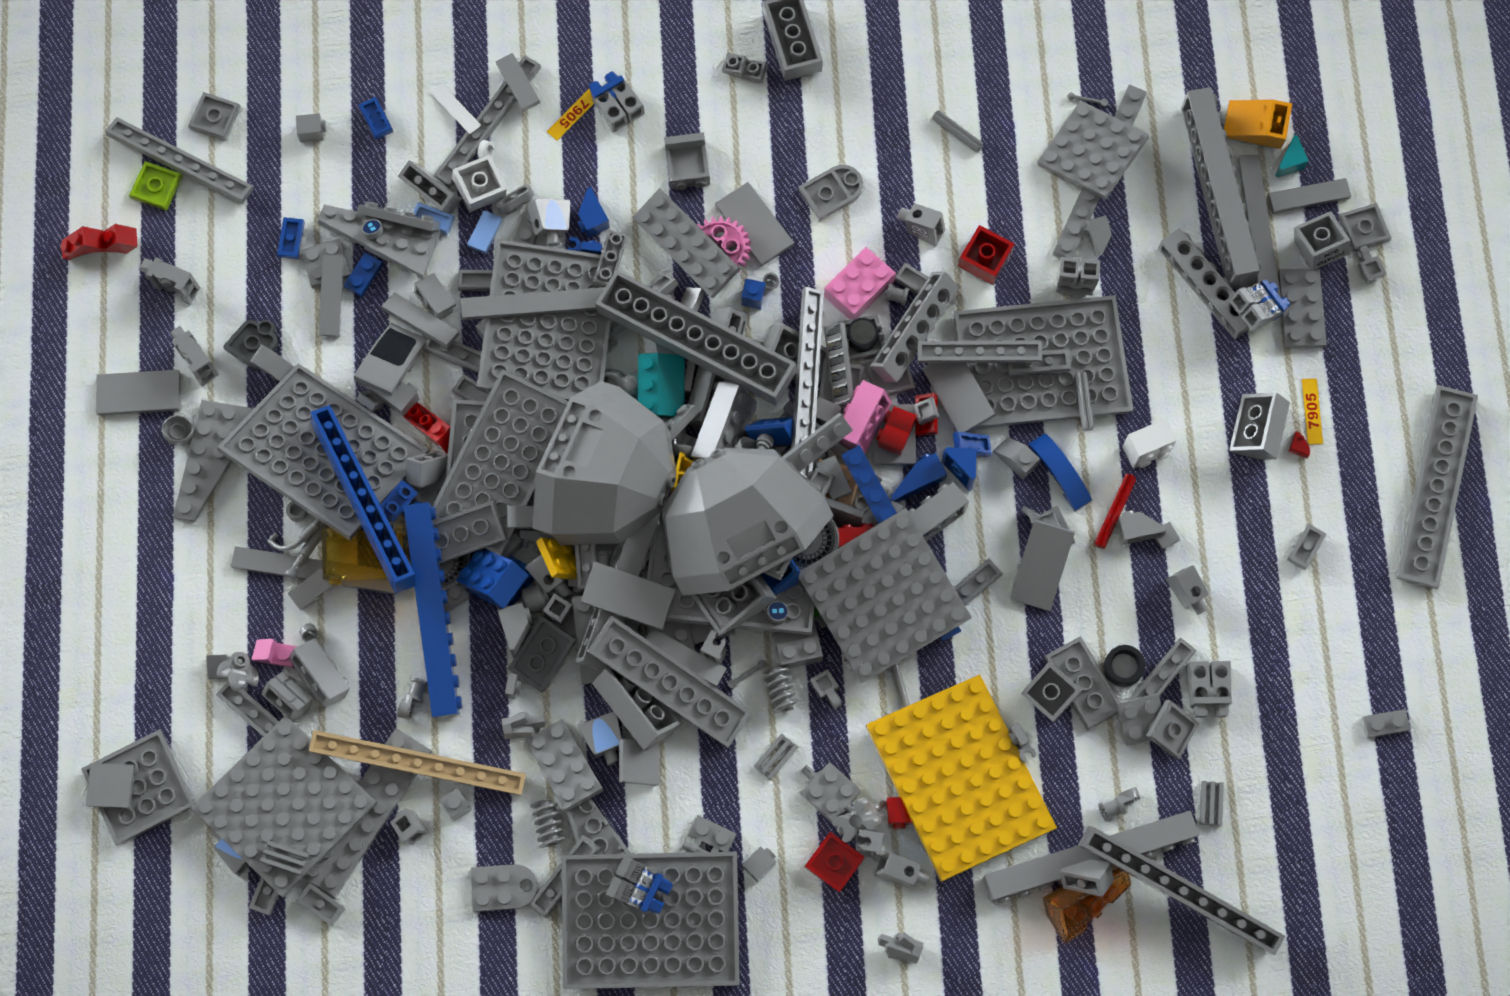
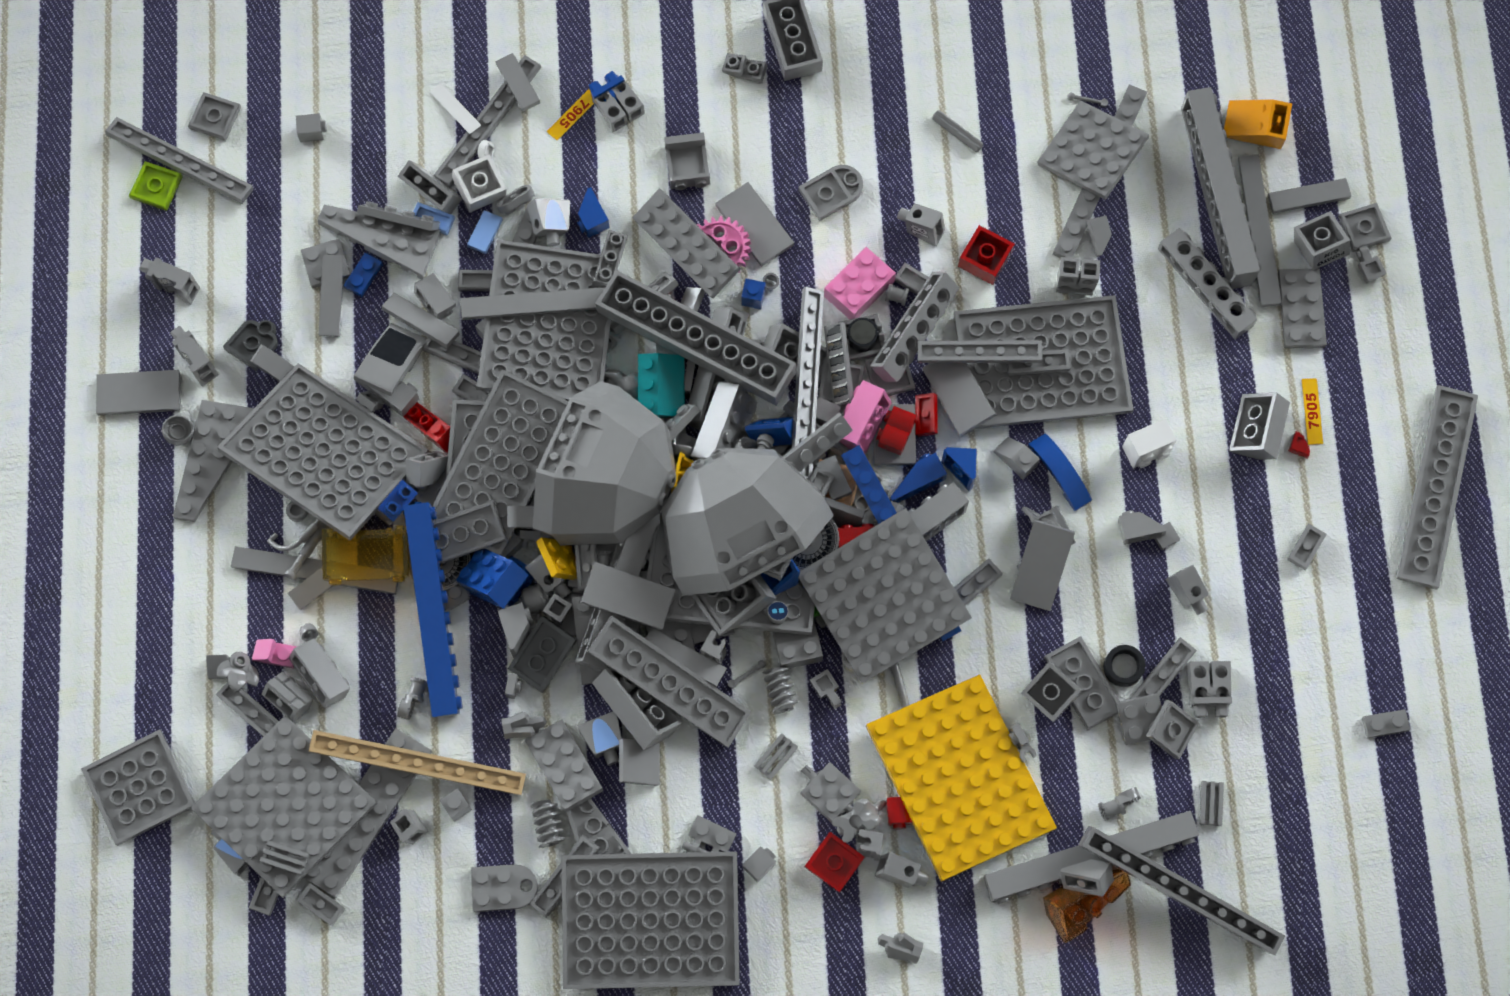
red arch [61,224,138,260] -> none
light grey tile [85,763,135,809] -> none
blue plate [277,217,305,259] -> none
blue brick [310,405,415,594] -> none
blue plate [358,97,394,140] -> none
tile [362,219,383,239] -> none
blue plate [567,237,603,255] -> none
hips [606,855,673,914] -> none
light grey tile [913,397,939,425] -> none
blue plate [953,431,992,457] -> none
light grey axle [1075,372,1094,431] -> none
red axle [1095,473,1136,549] -> none
light grey hips [1229,279,1290,331] -> none
teal slope [1275,135,1309,178] -> none

